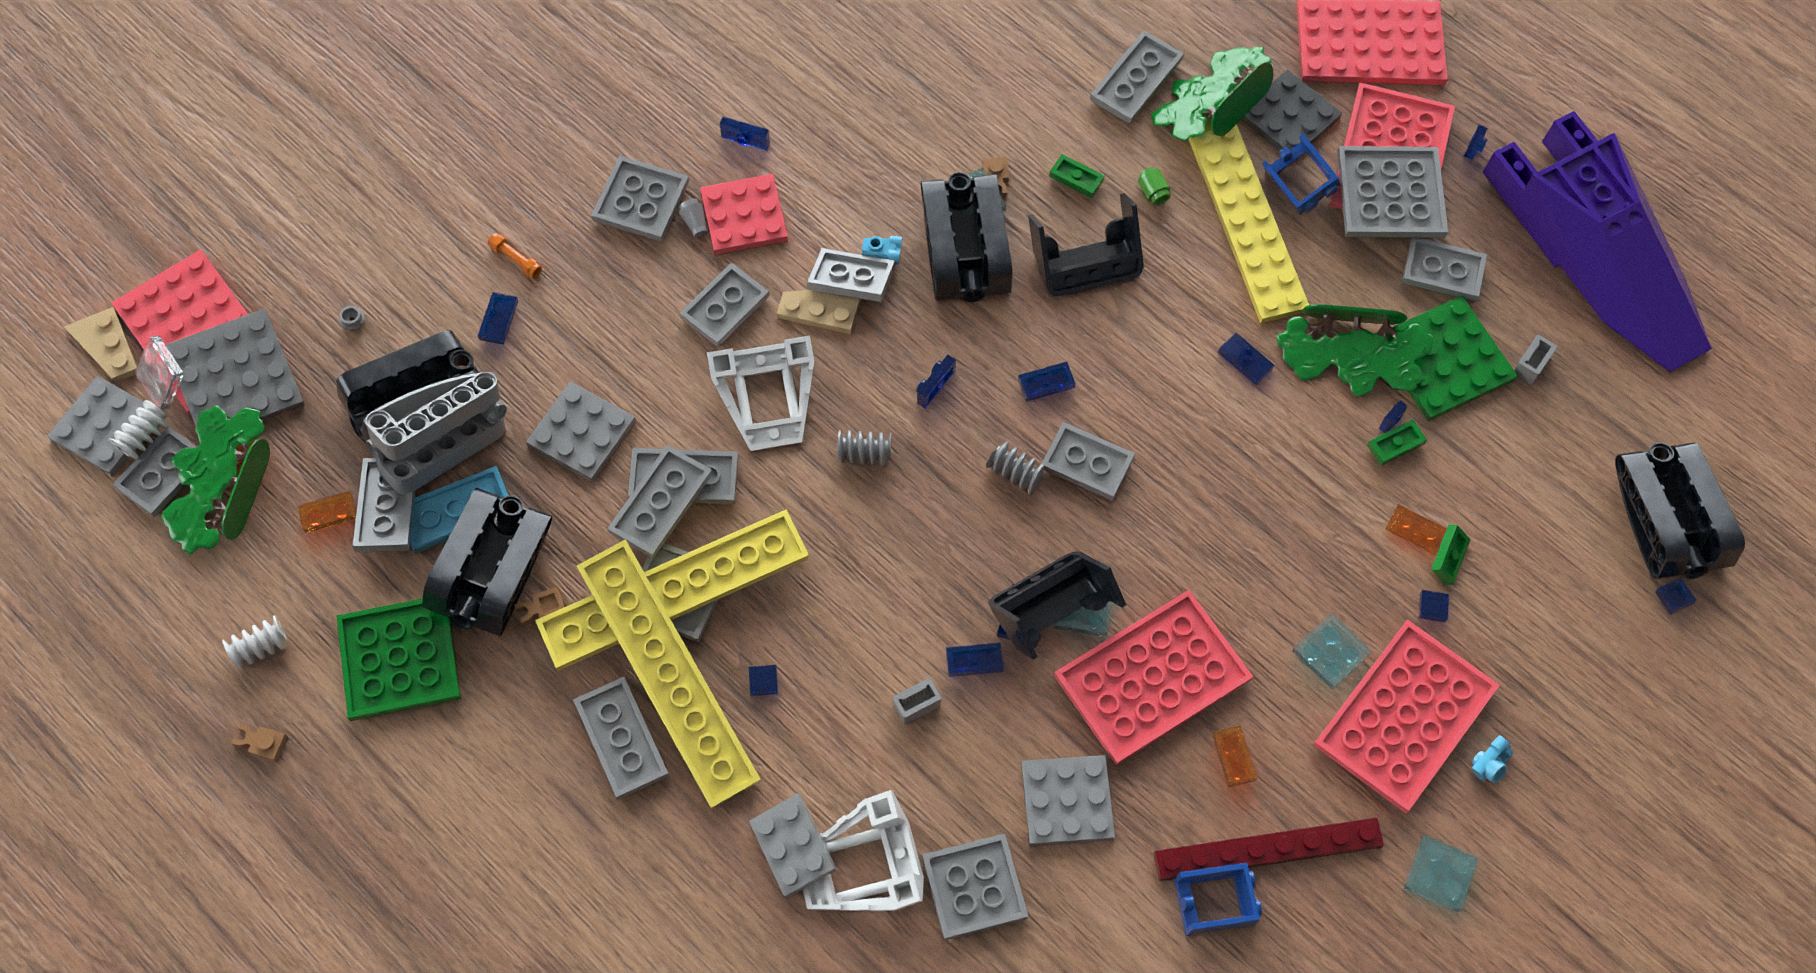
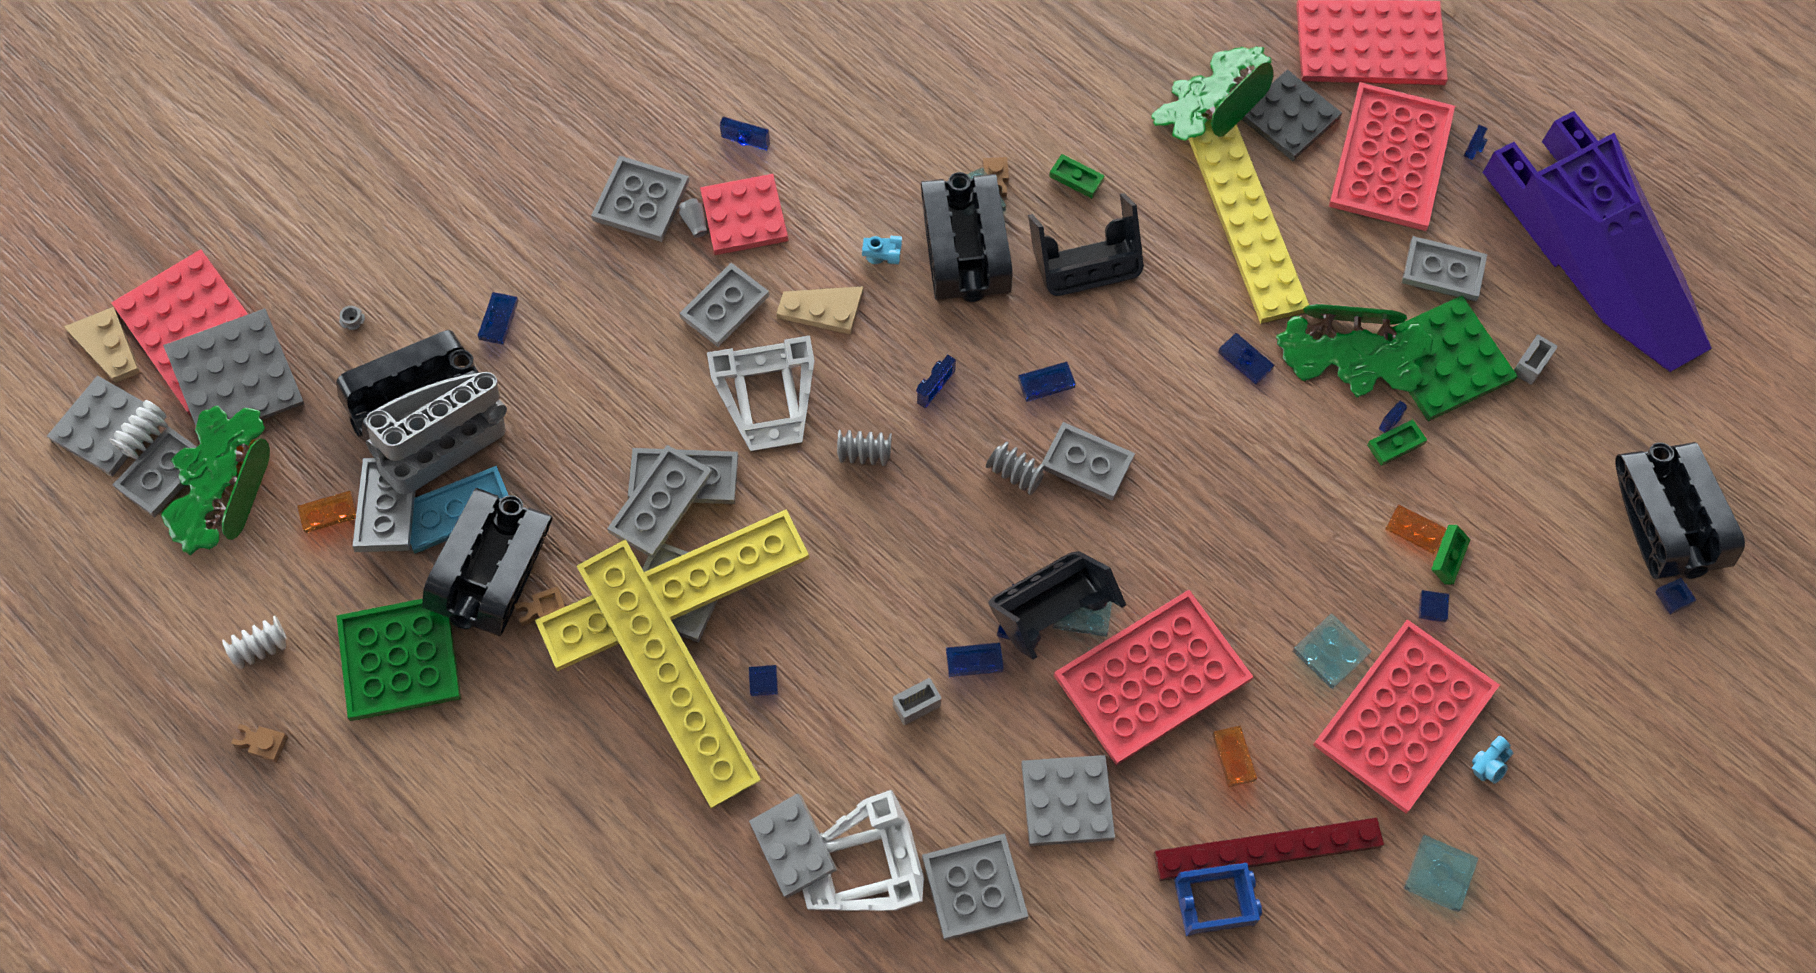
clear plate [135,336,184,410] -> none
orange bar [487,233,542,279] -> none
light grey plate [526,382,636,482] -> none
light grey plate [573,676,669,800] -> none
light grey plate [807,248,895,302] -> none
light grey plate [1090,31,1184,124] -> none
bright green brick [1138,167,1171,206] -> none
blue window [1262,133,1340,215] -> none
light grey plate [1337,146,1448,238] -> none

